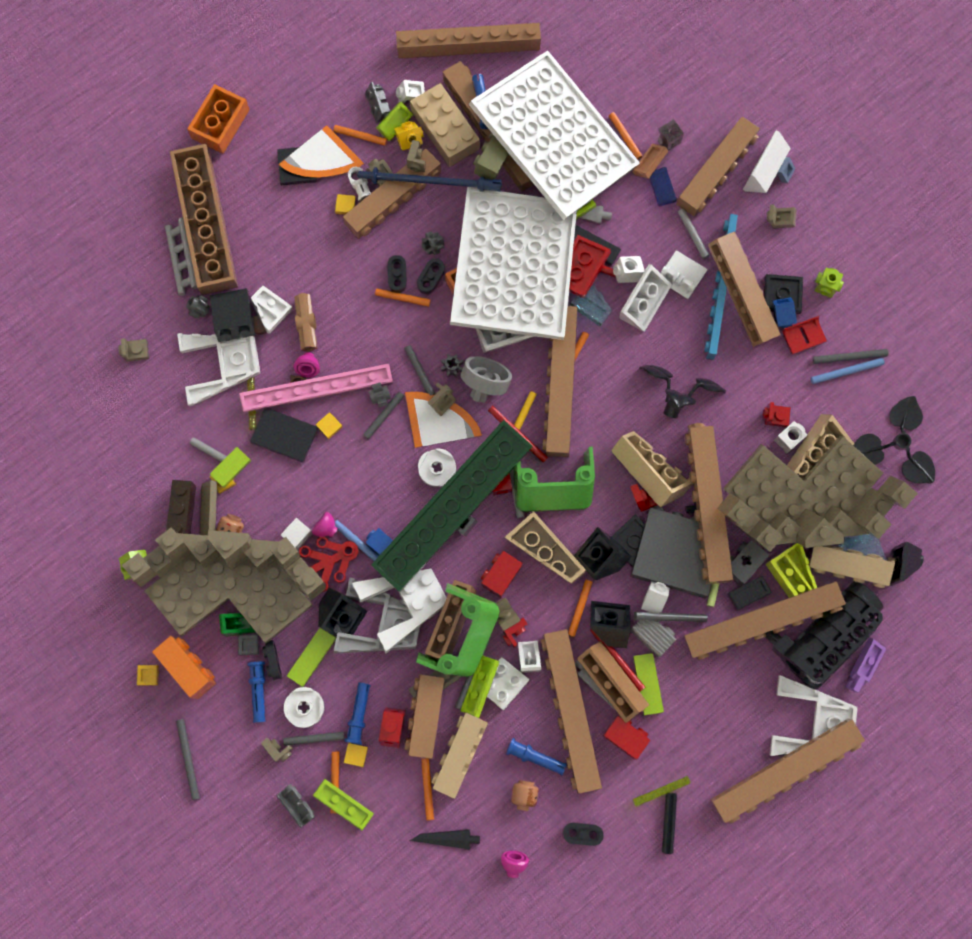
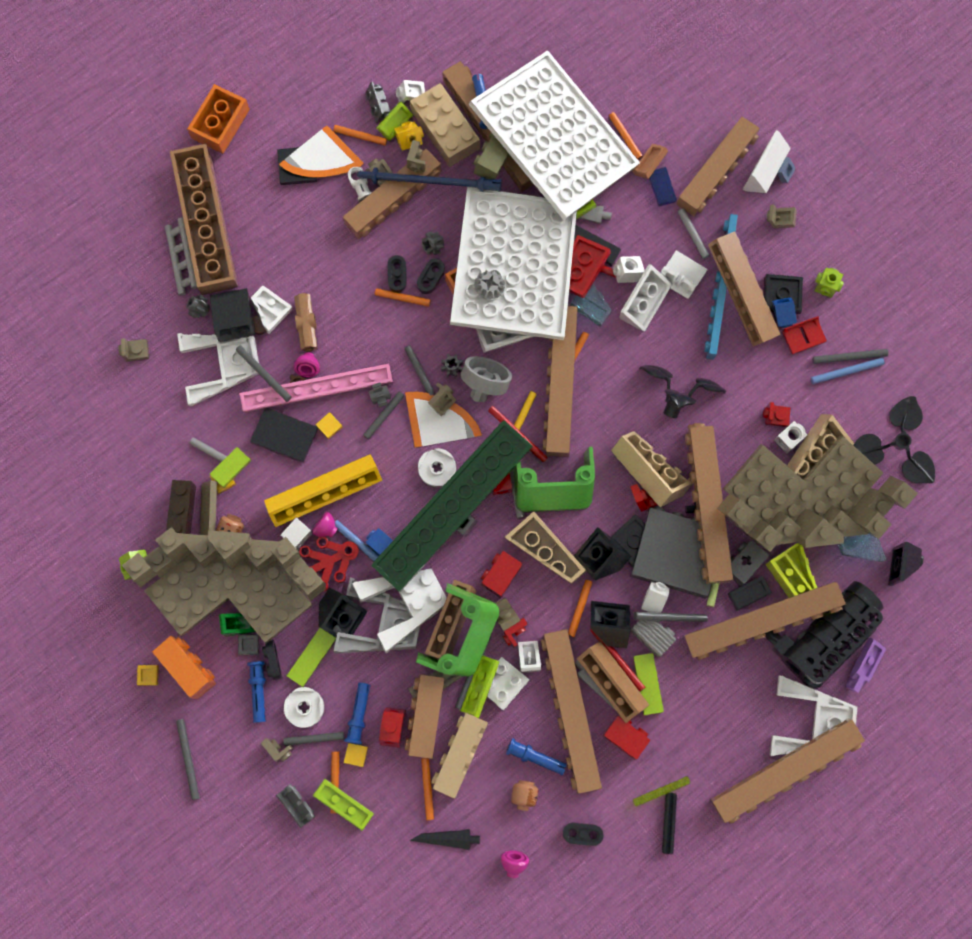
clear neon green bar [247,376,257,430] -> none
yellow tile [335,194,356,215] -> none
medium nougat brick [396,23,541,59] -> none
clear smoke brick [658,119,684,151] -> none
tan wedge [810,545,895,588] -> none
none -> dark grey bar [236,345,292,402]
none -> yellow brick [264,454,383,527]
none -> light grey gear [474,270,505,299]

